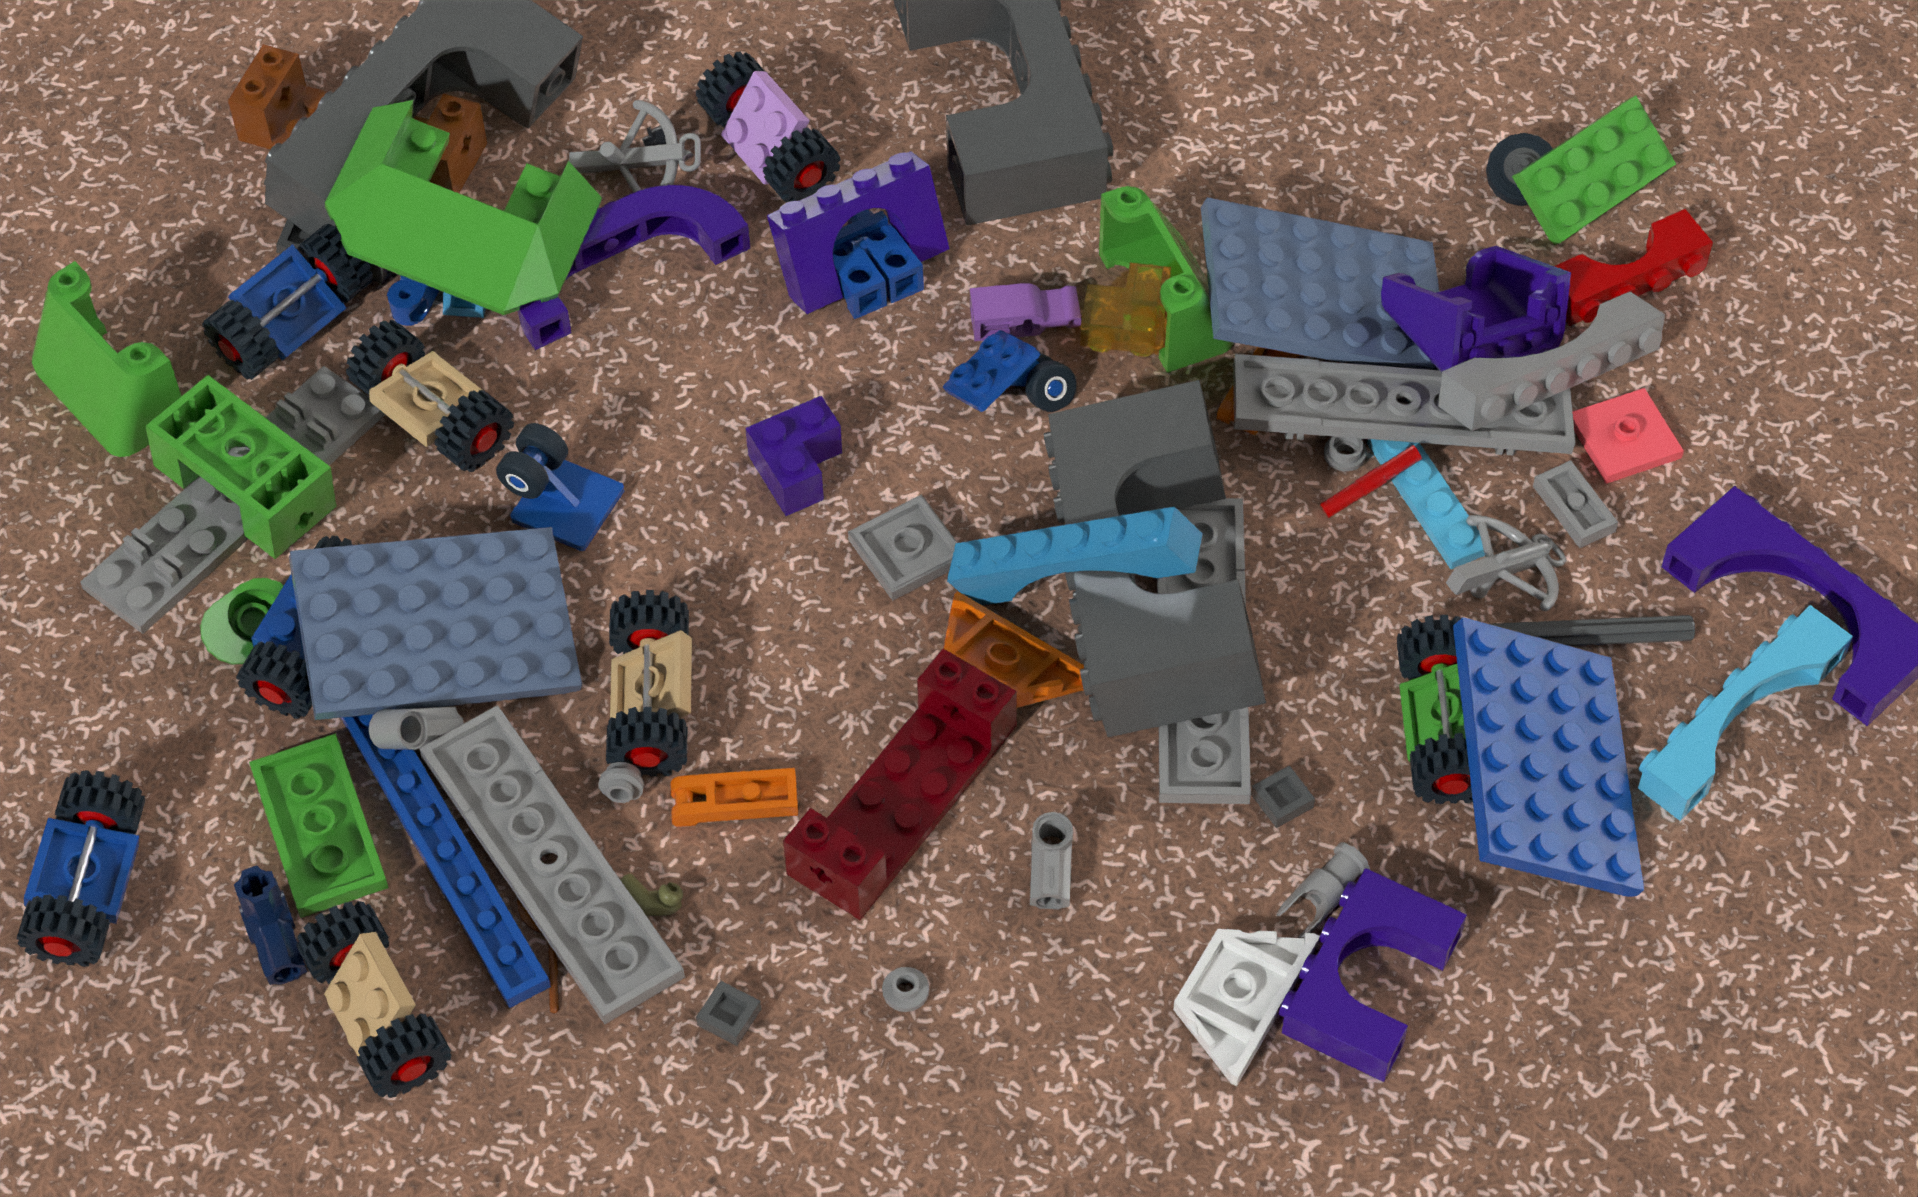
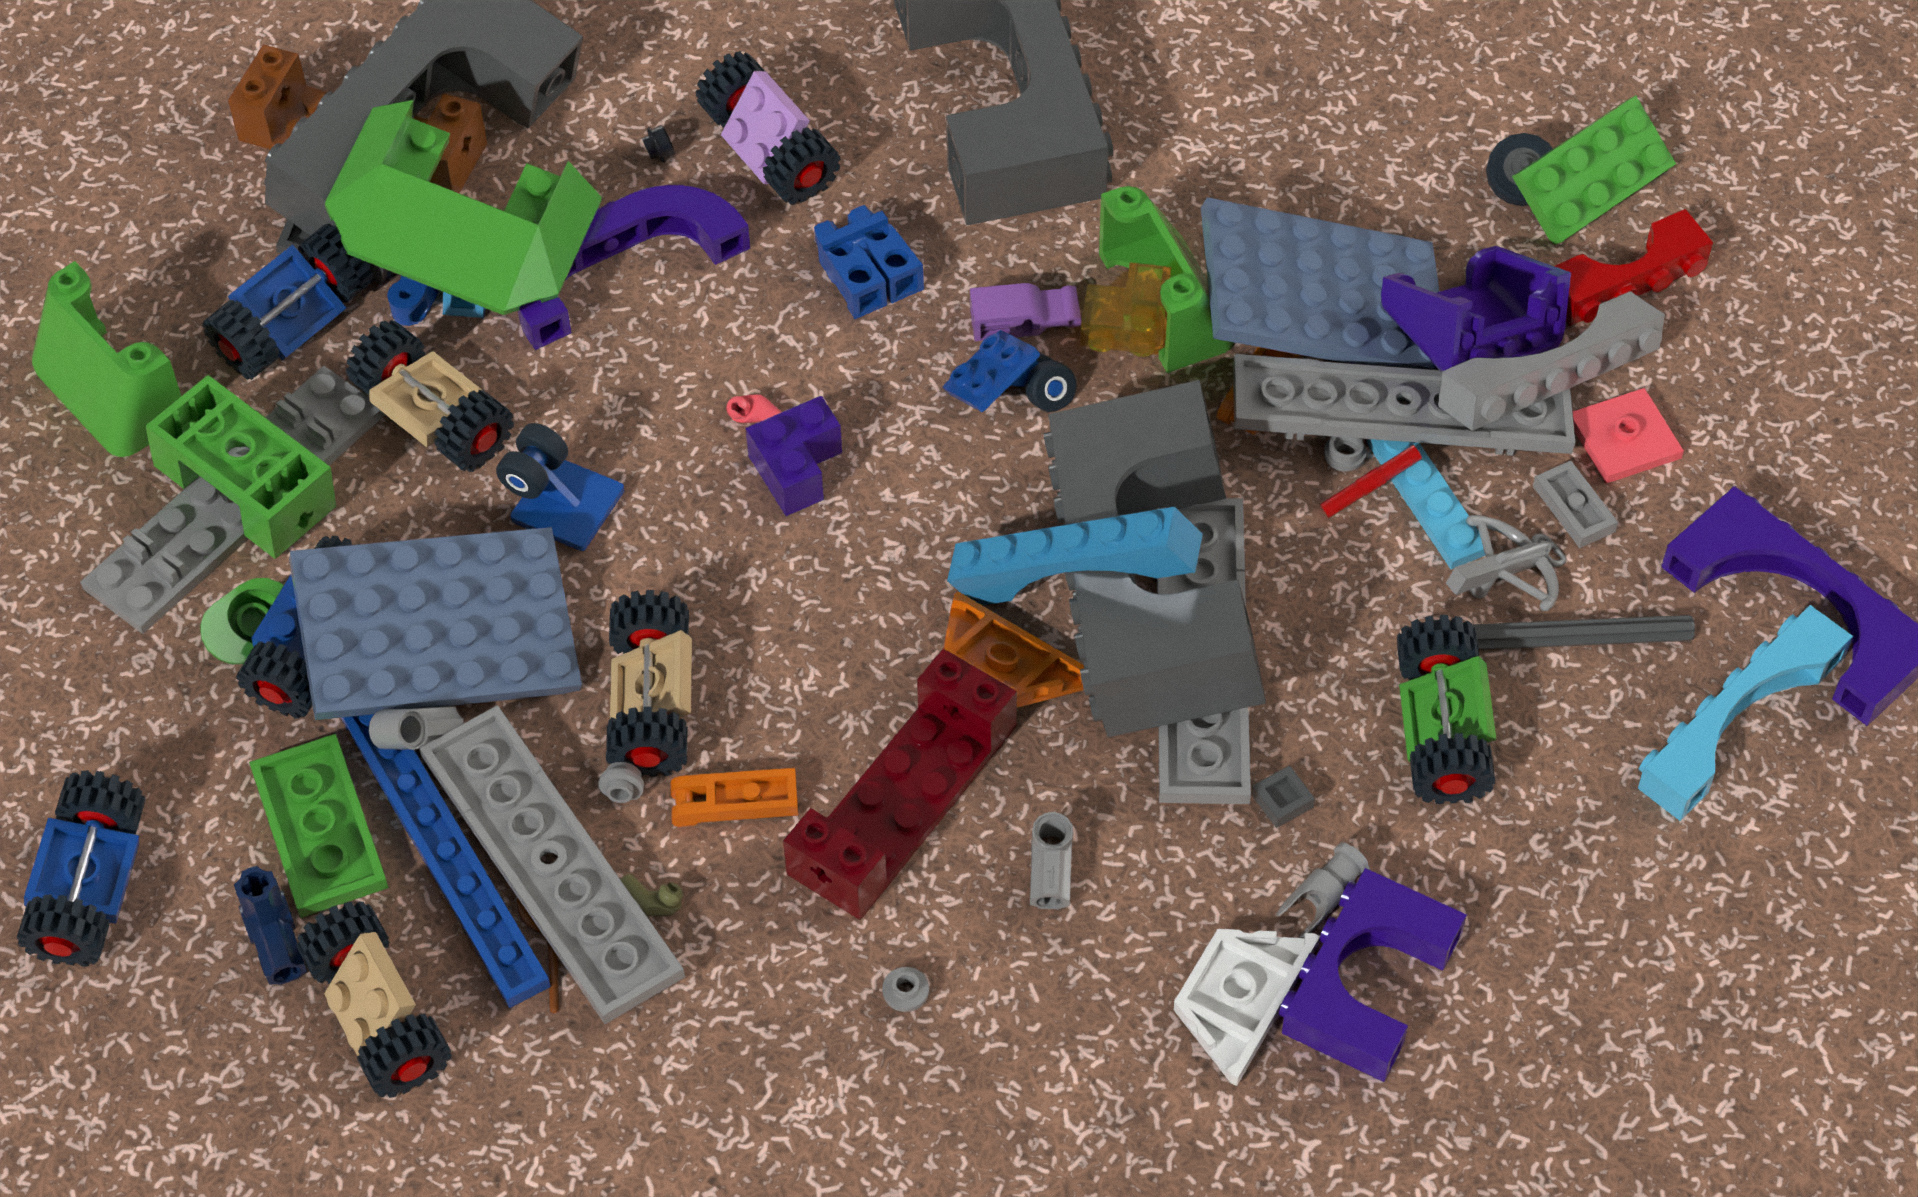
light grey piece [569,100,701,193] -> none
dark grey plate [696,980,762,1046] -> none
dark purple arch [767,151,950,314] -> none
light grey plate [848,494,957,601] -> none
plate [1453,617,1644,897] -> none
none -> coral arm [726,395,781,423]

